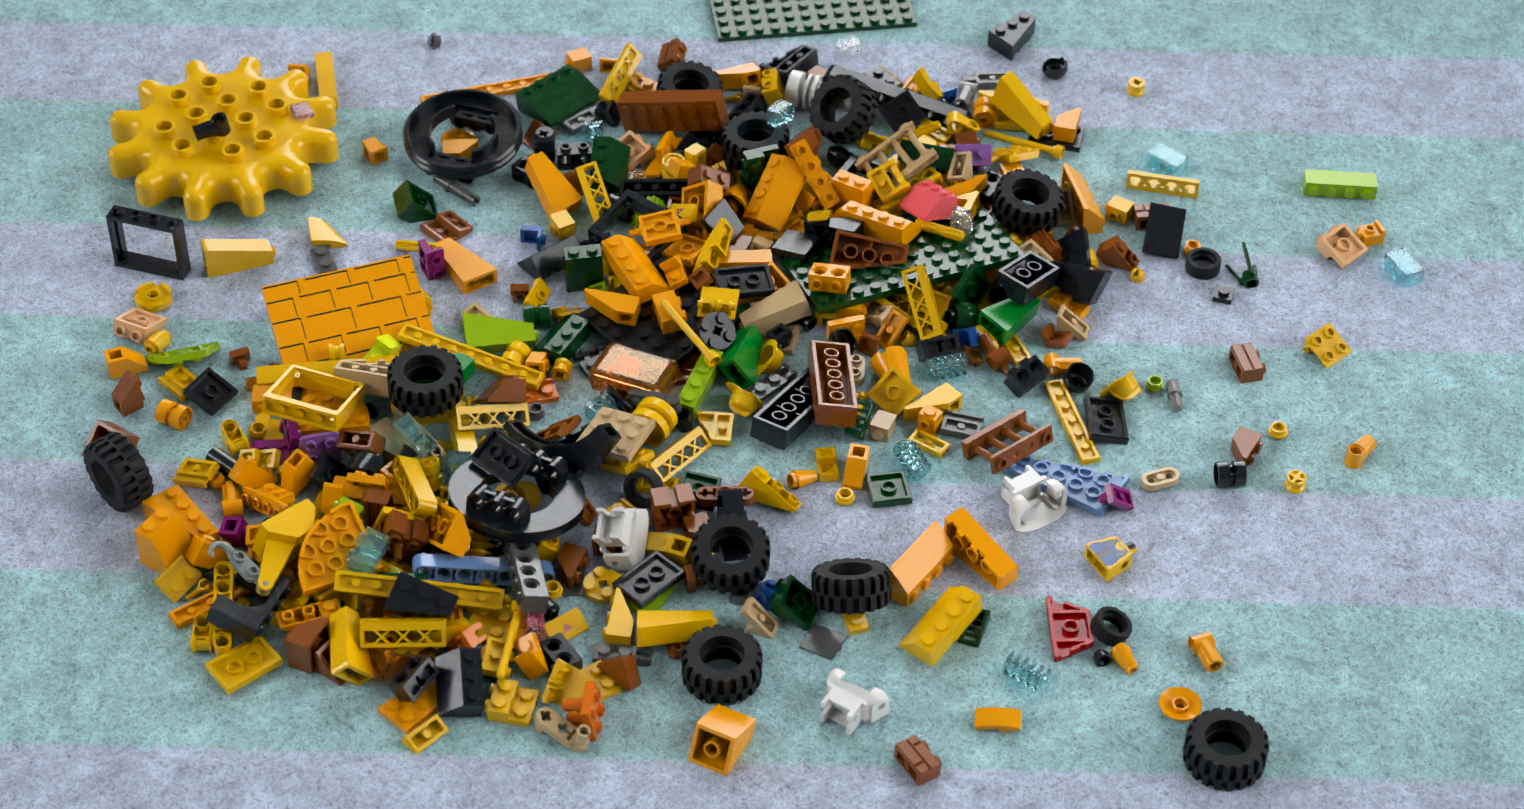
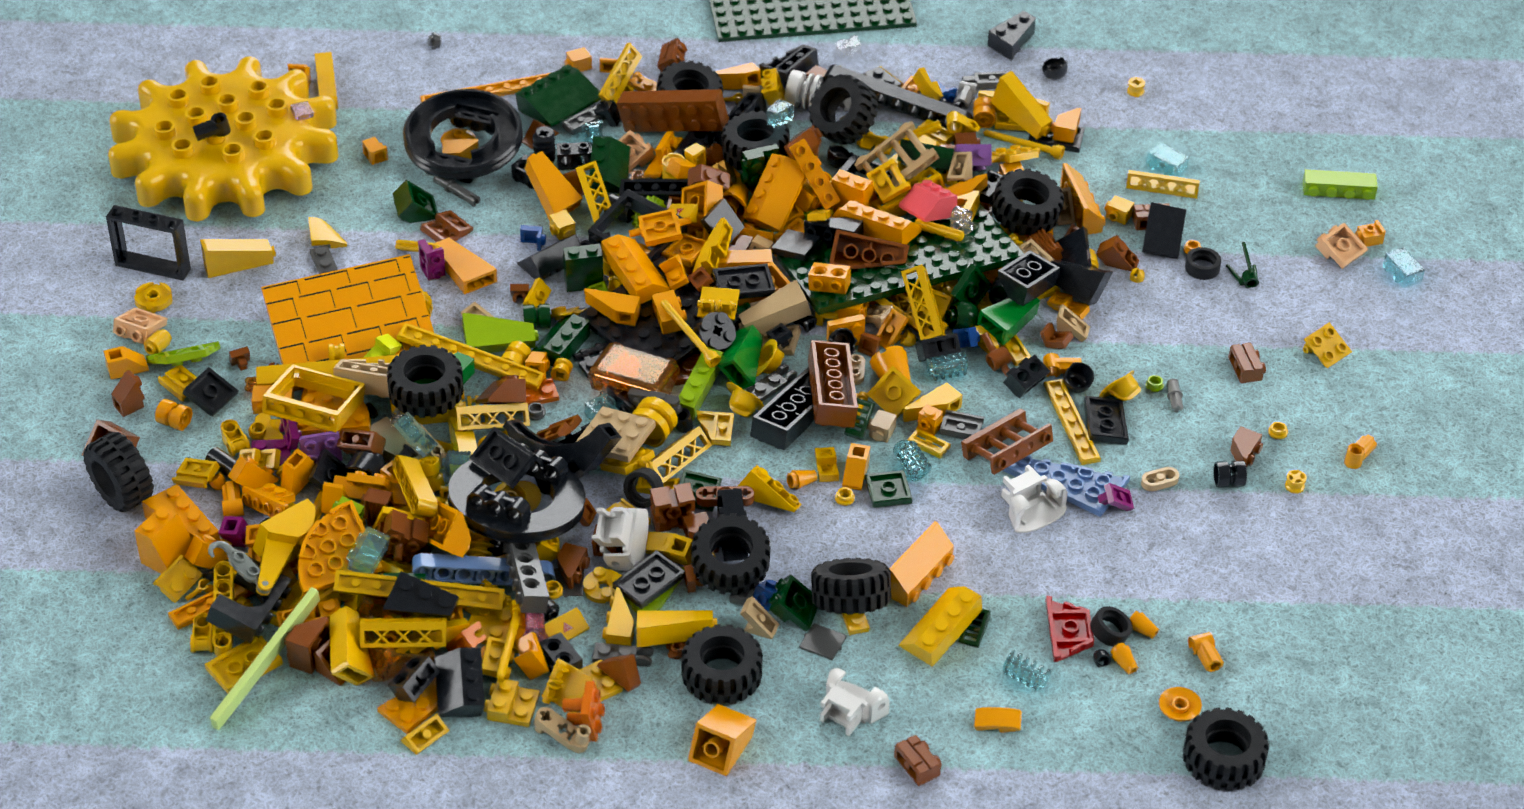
black tile [878,89,927,133] -> none
light orange wedge [944,506,1018,591] -> none
clear orange plate [961,345,984,367] -> none
torso [1084,536,1137,582] -> none
plate [1212,285,1235,305] -> none
none -> yellowish green tile [210,587,320,730]
none -> light orange cone [1129,611,1160,639]

